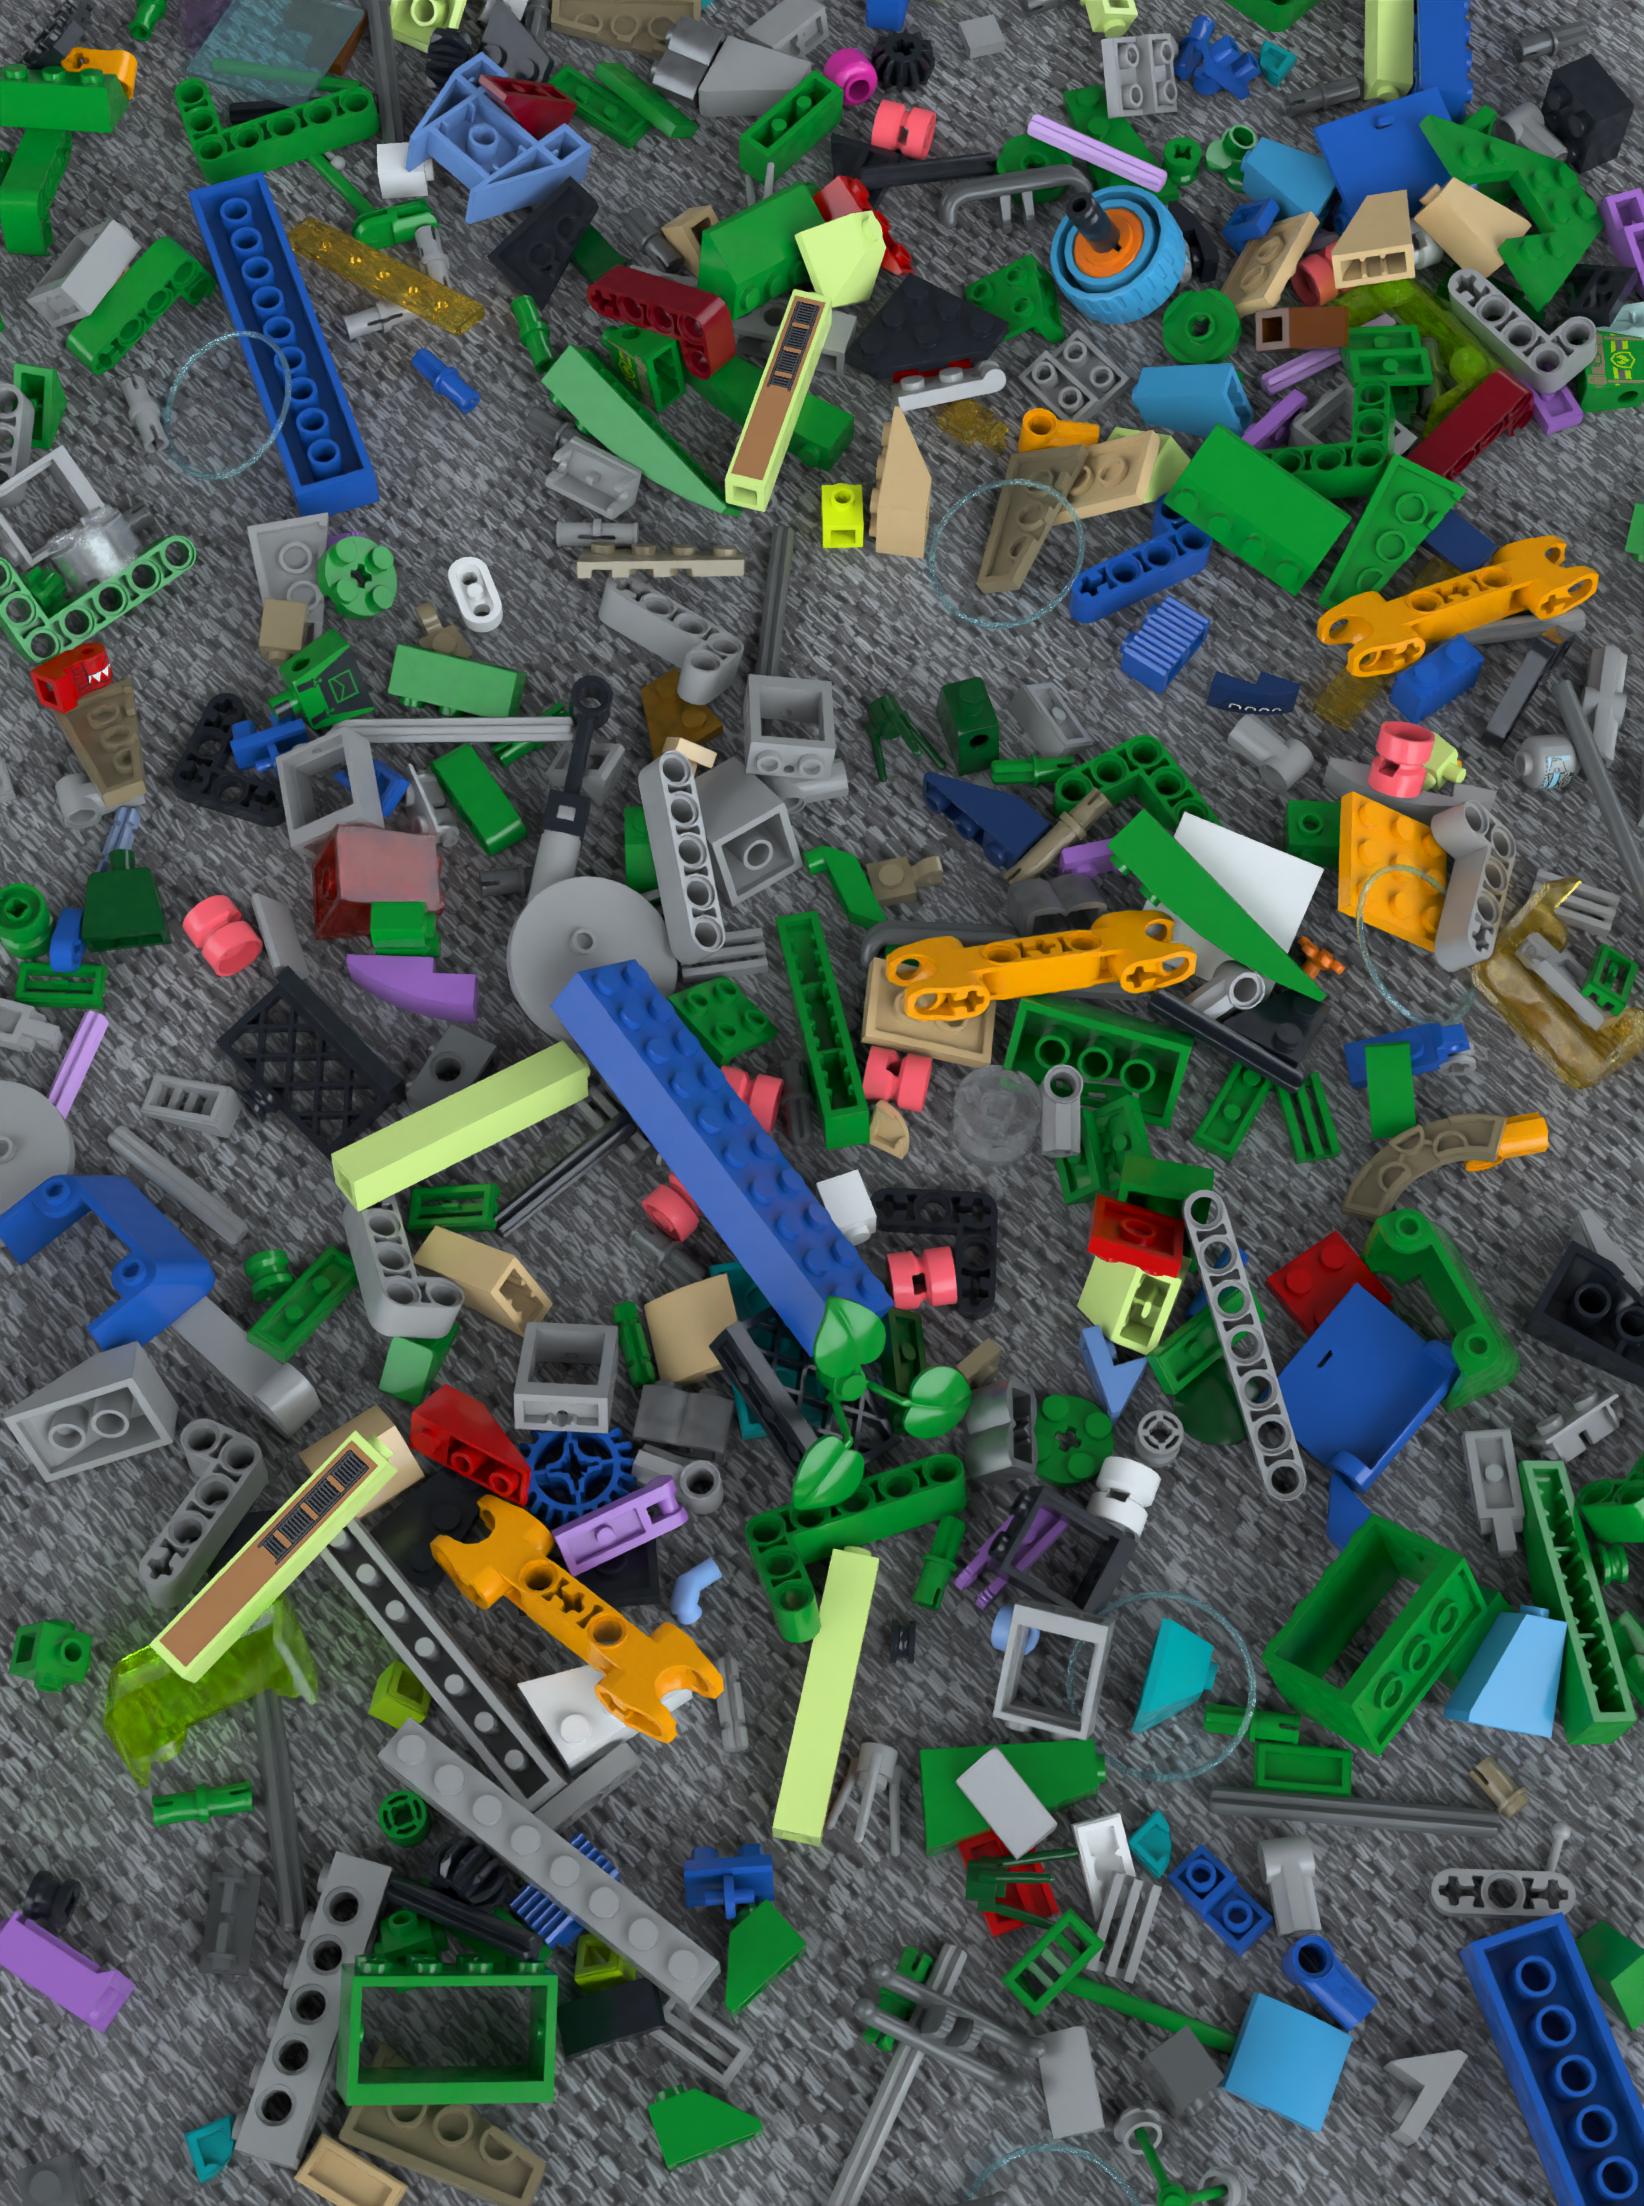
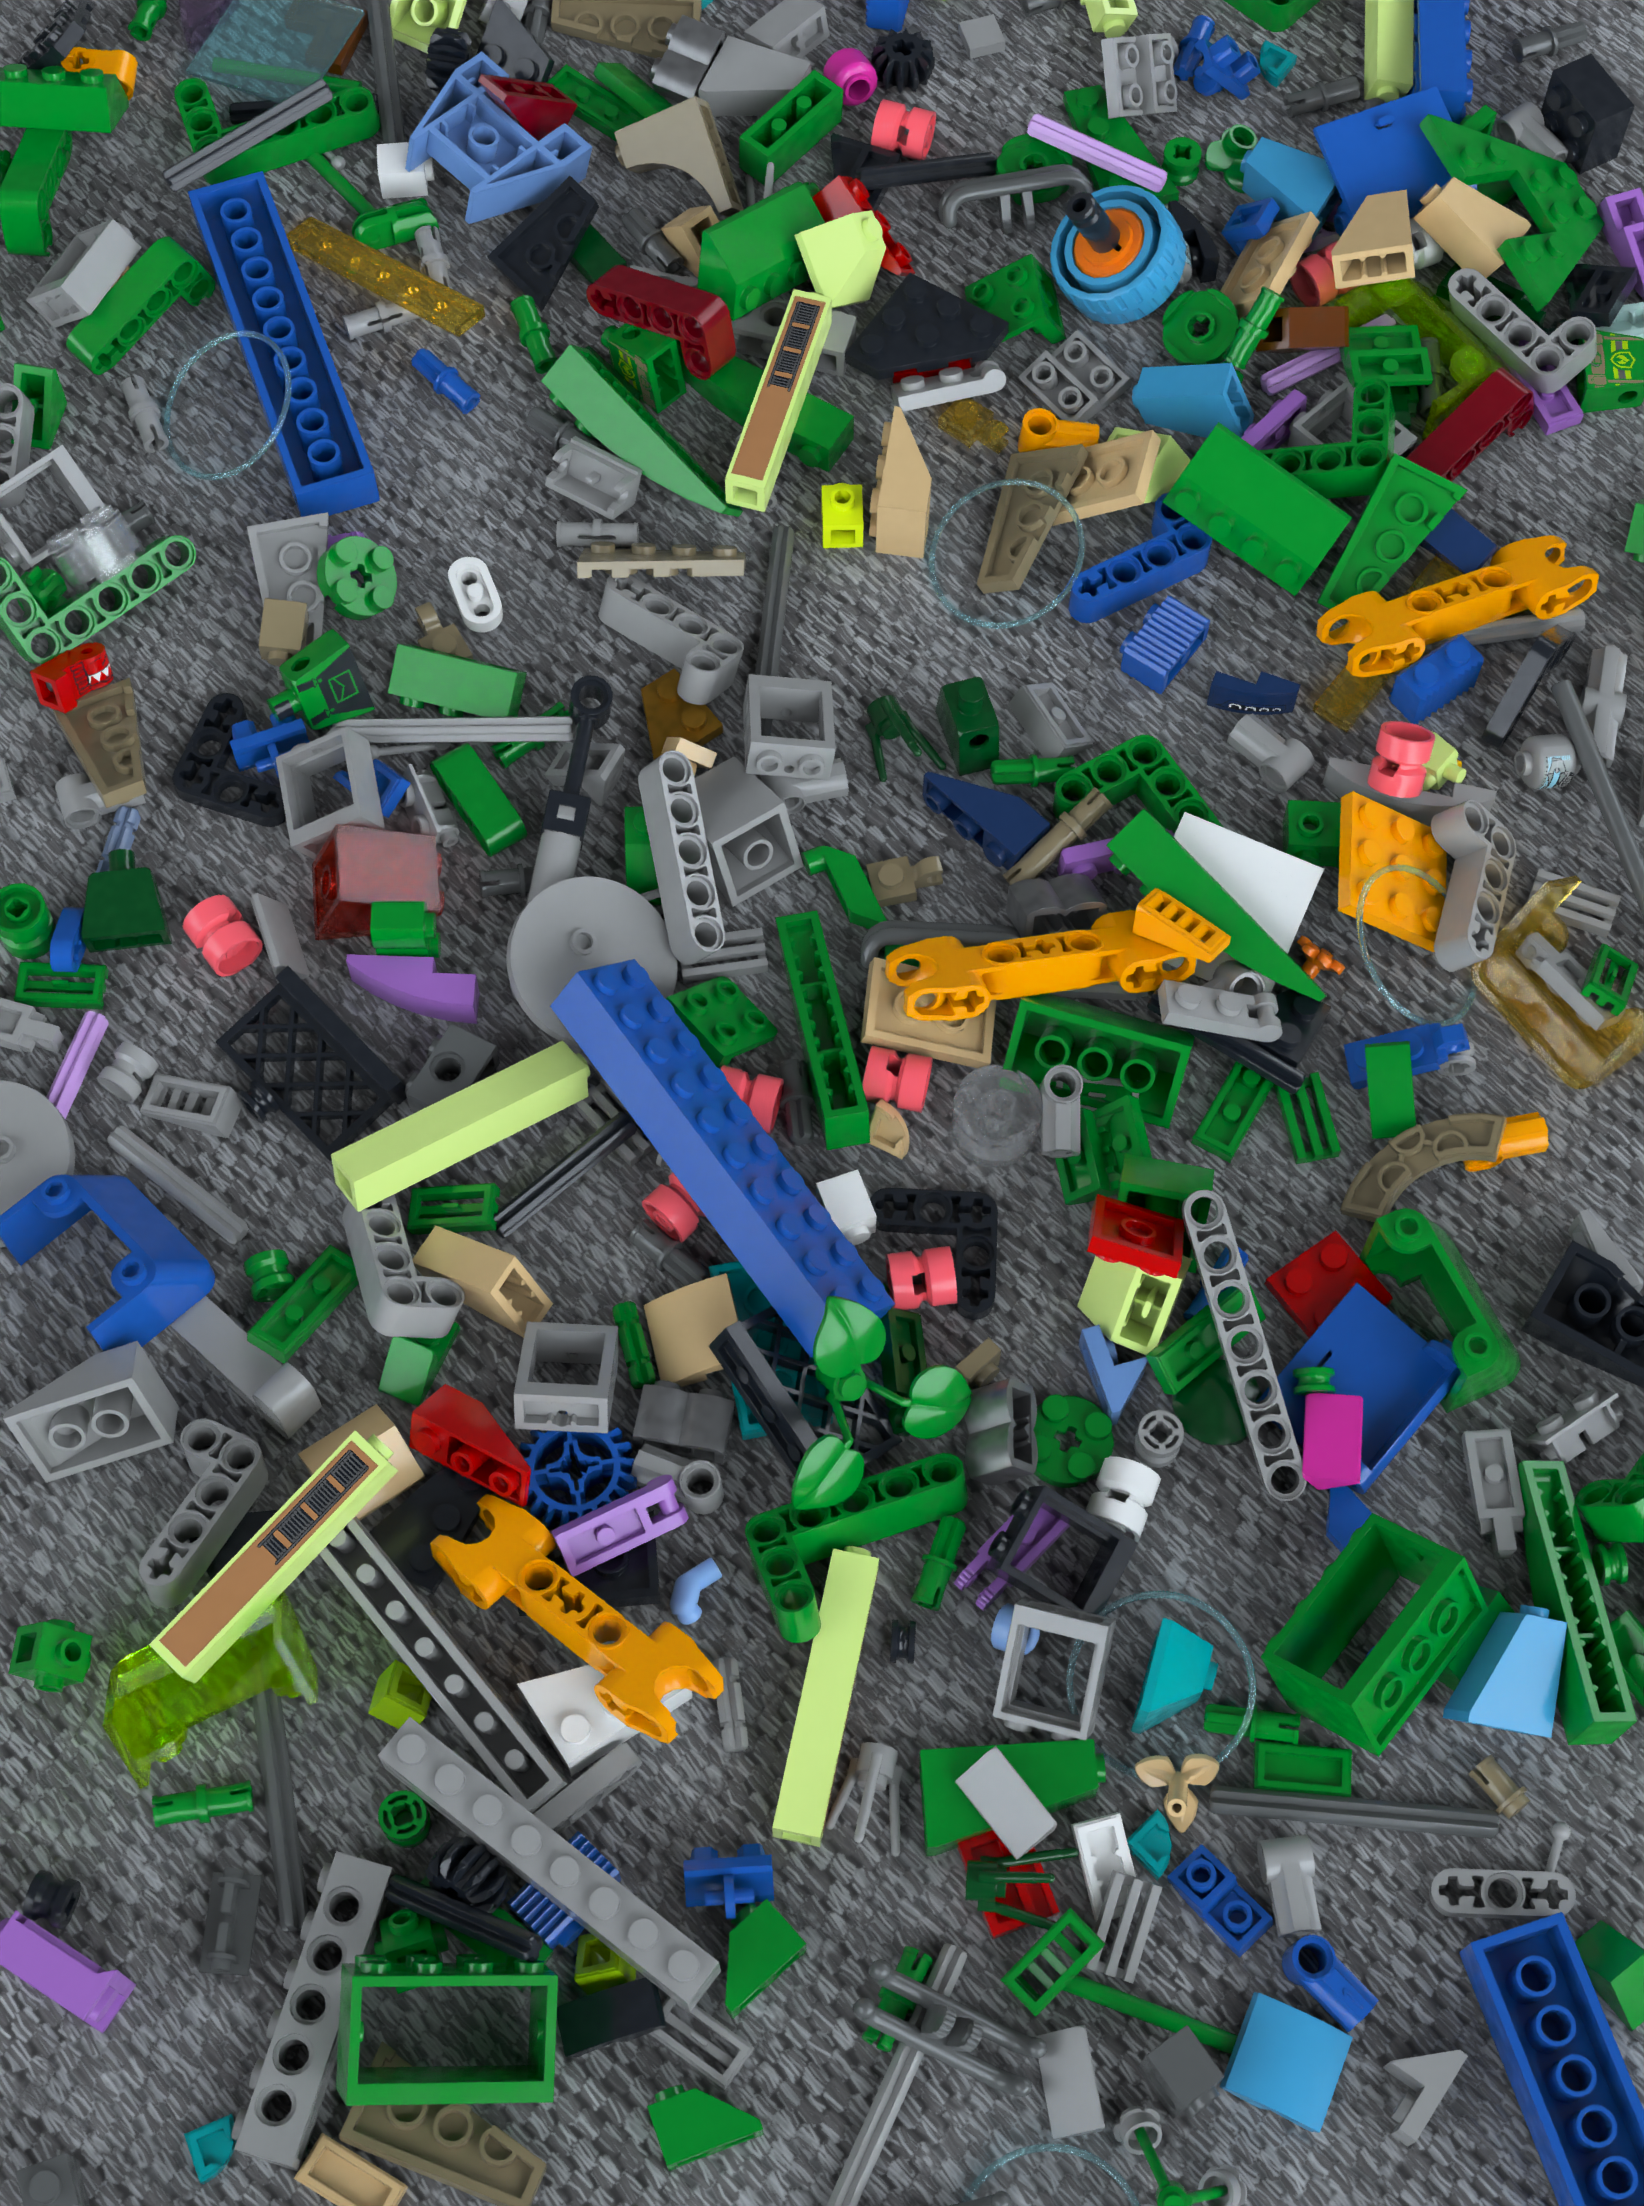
none -> light grey wheel [97,1042,159,1103]
none -> axle [162,79,333,192]
none -> light grey hinge [370,743,451,760]
none -> dark tan arch [614,96,744,217]
none -> light orange slope [1132,888,1231,963]
none -> tan plant [1134,1754,1219,1833]
none -> light grey plate [1157,979,1283,1042]
none -> green pin [1222,286,1285,370]
none -> green bush [1293,1367,1336,1396]
none -> dark pink slope [1302,1393,1363,1490]

